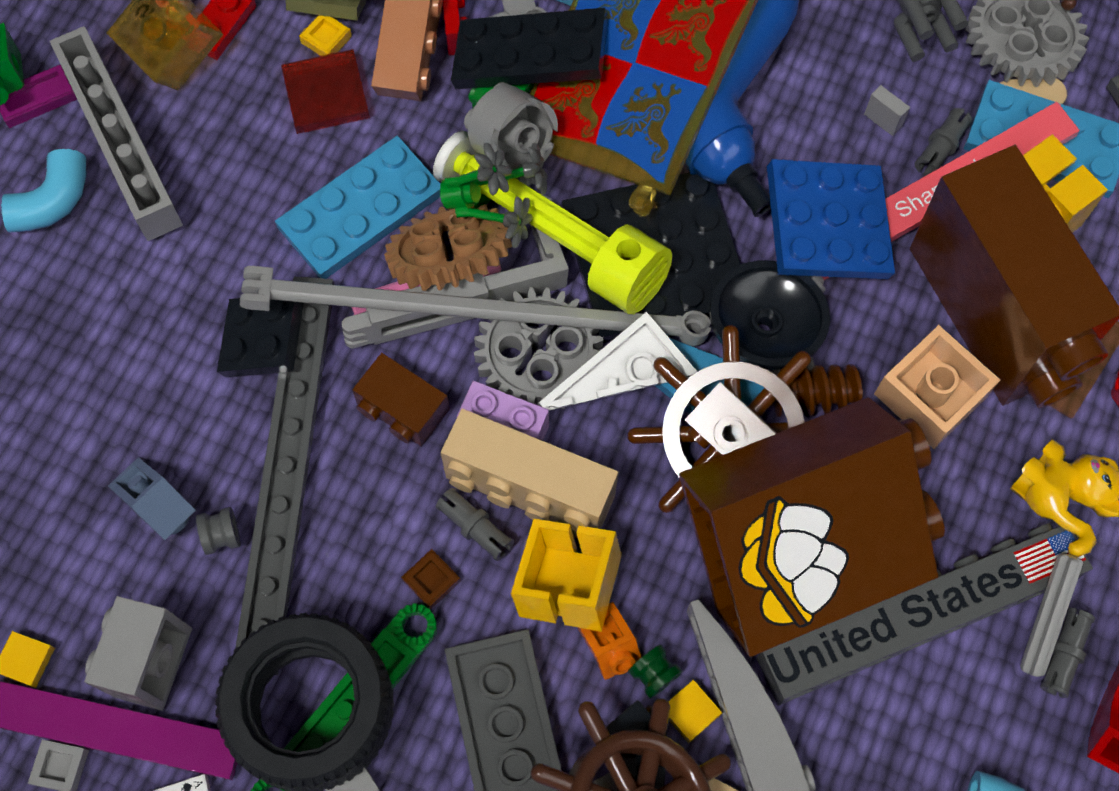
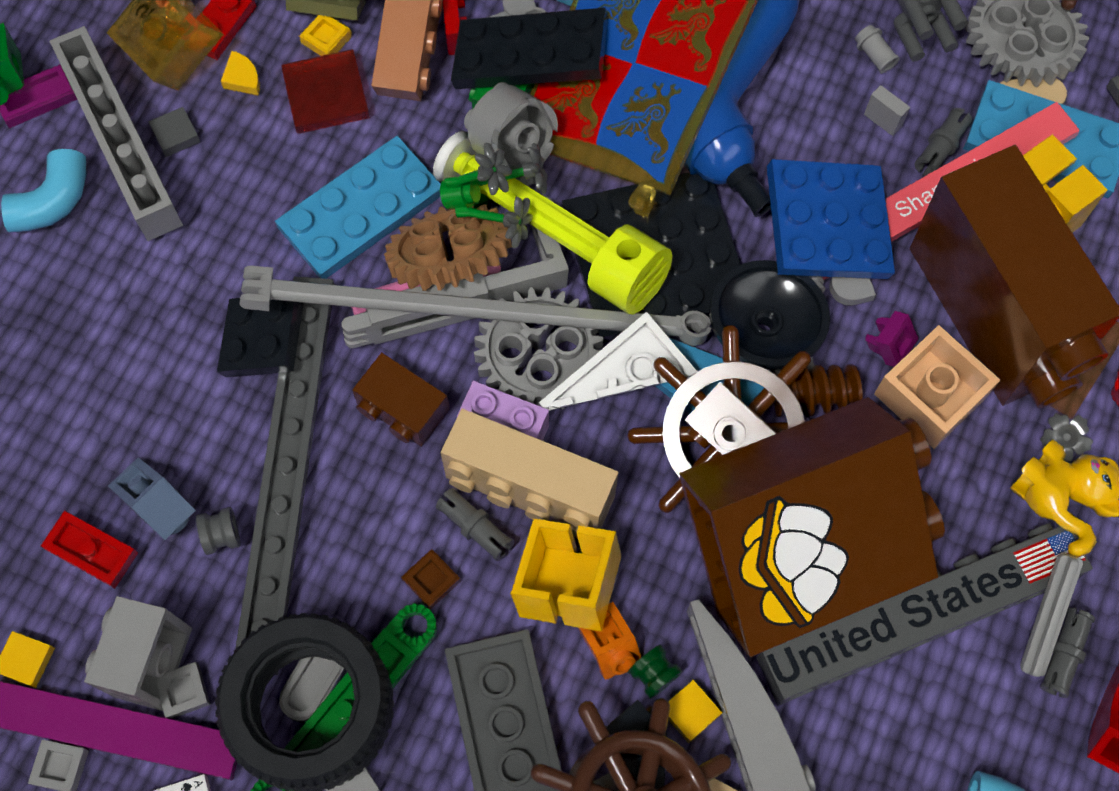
none -> red plate [41,510,138,589]
none -> dark grey tile [149,107,200,157]
none -> light grey tile [154,662,211,719]
none -> yellow tile [221,51,260,96]
none -> light grey tile [279,657,346,723]
none -> light grey tile [829,277,876,306]
none -> light grey pin [855,25,900,74]
none -> magenta tile [865,311,919,367]
none -> dark grey plant [1040,413,1093,462]

